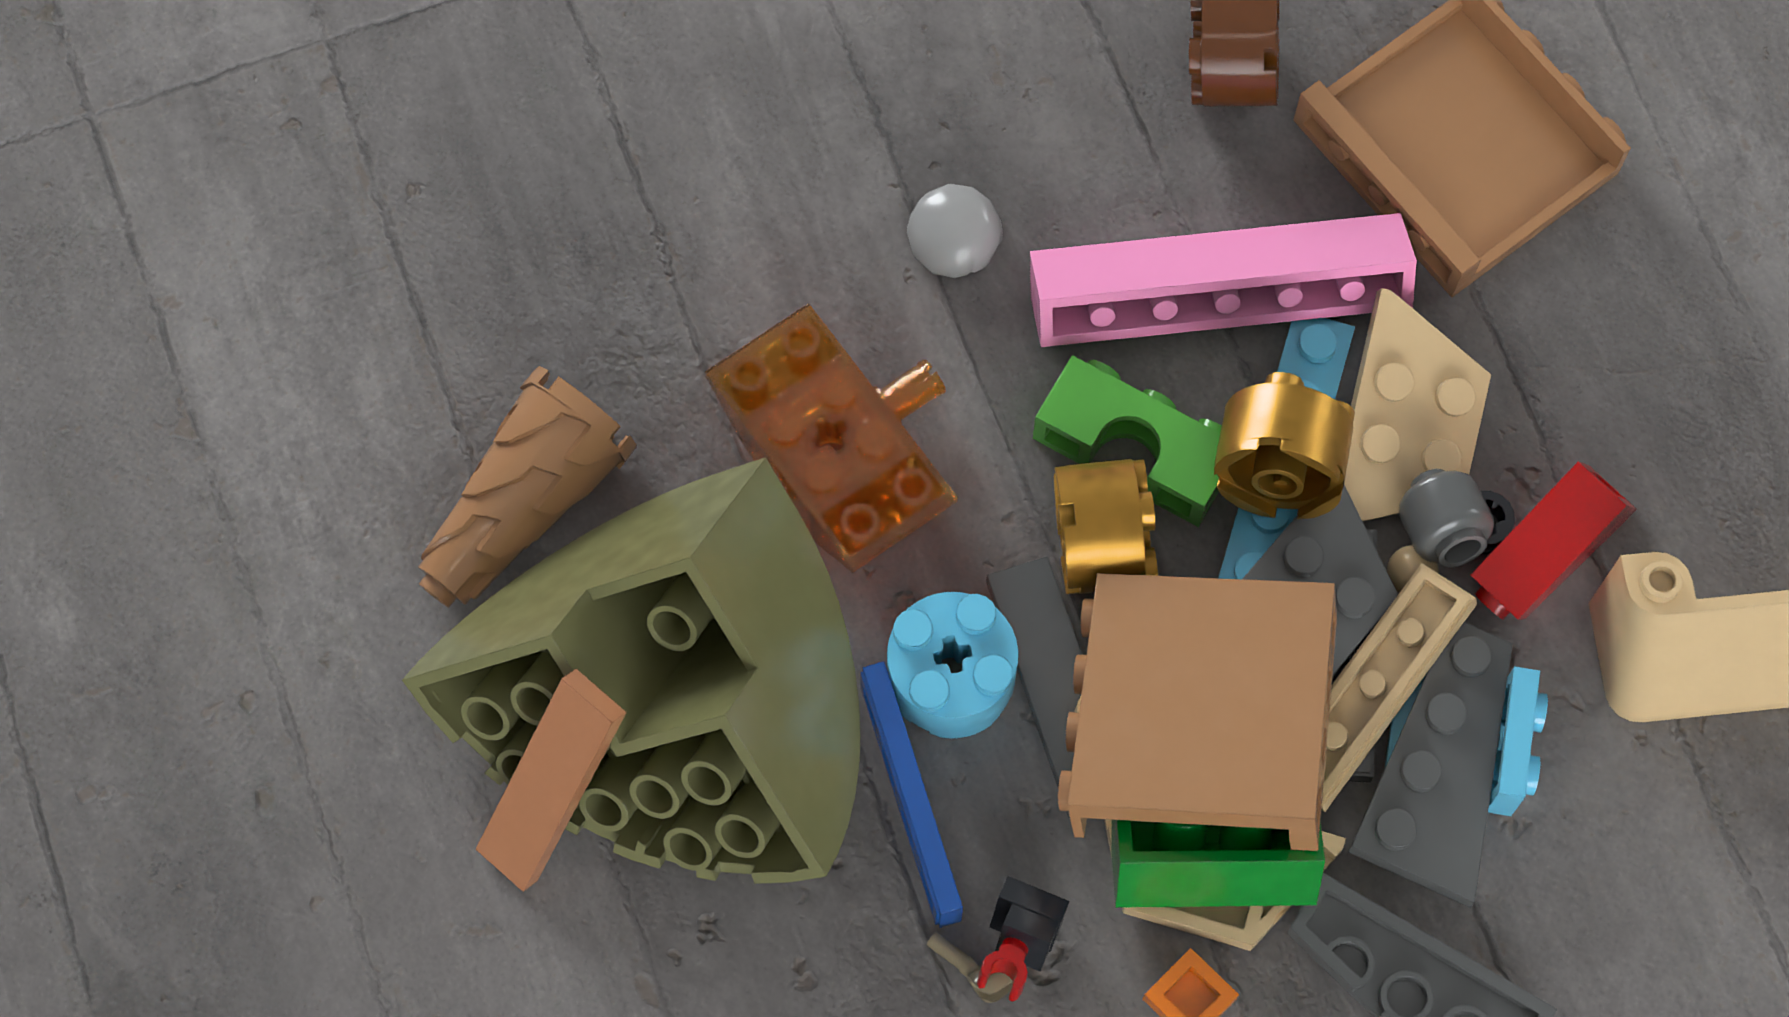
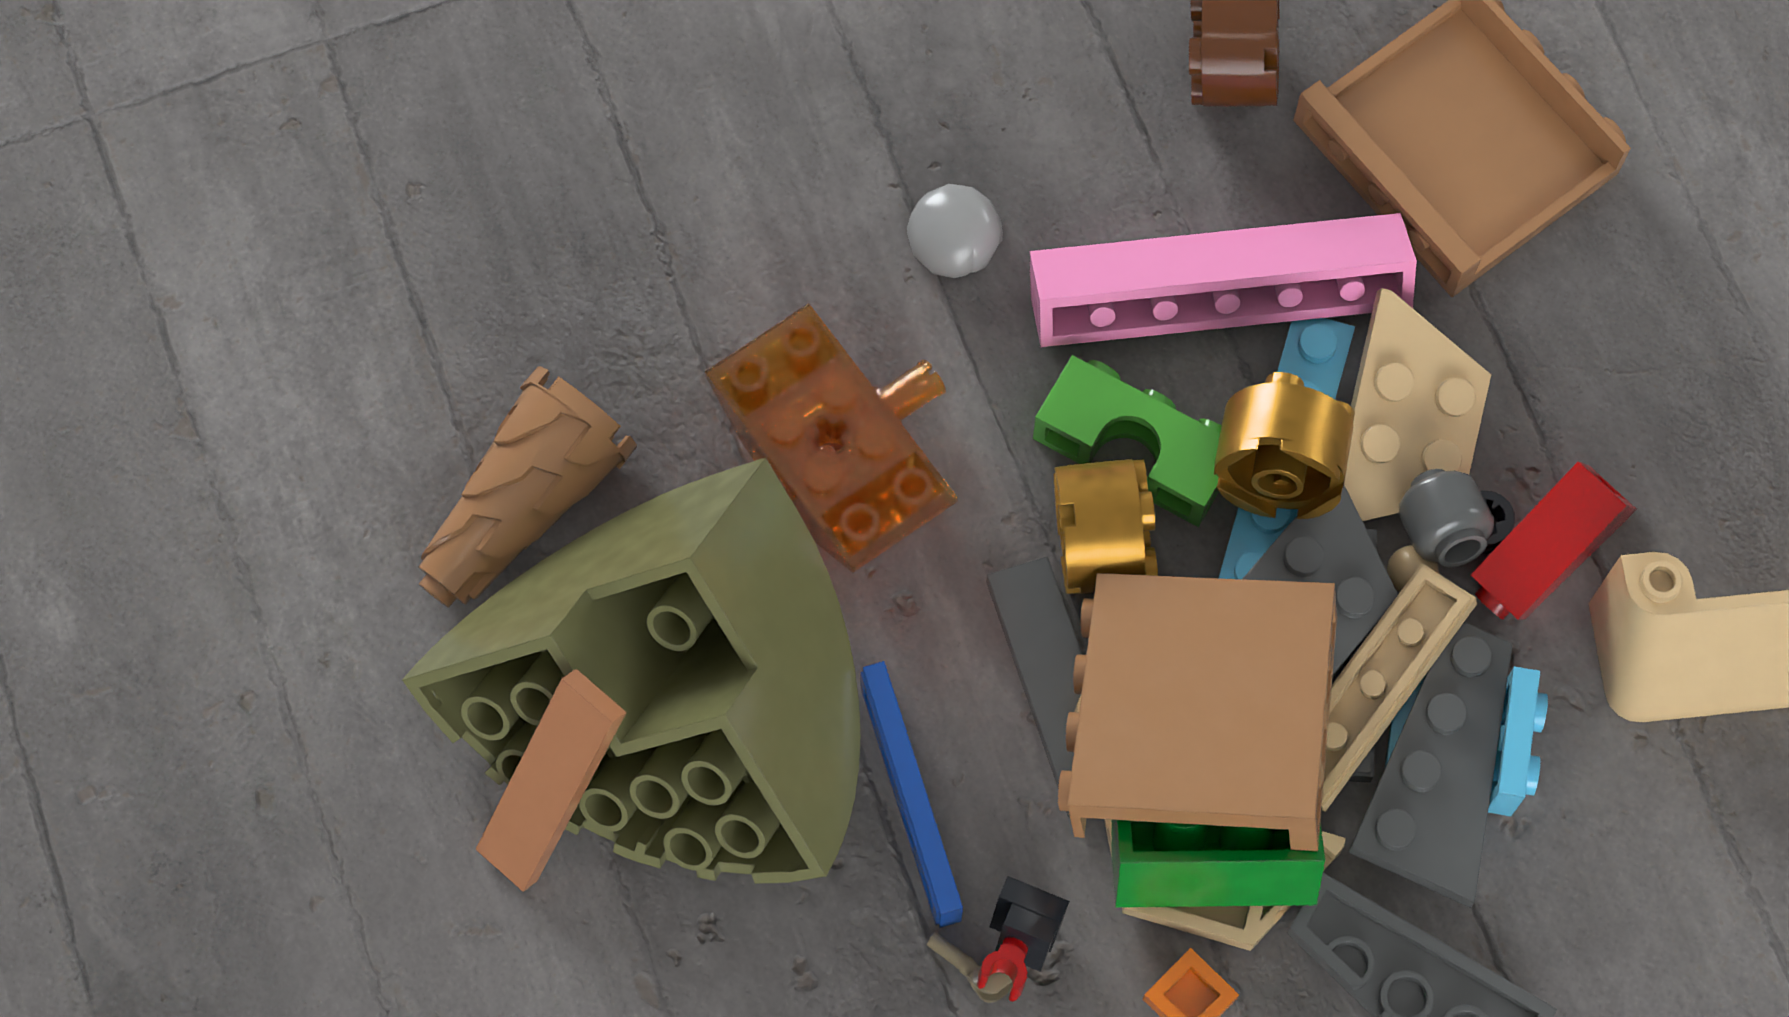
medium azure brick [887,592,1018,739] -> none

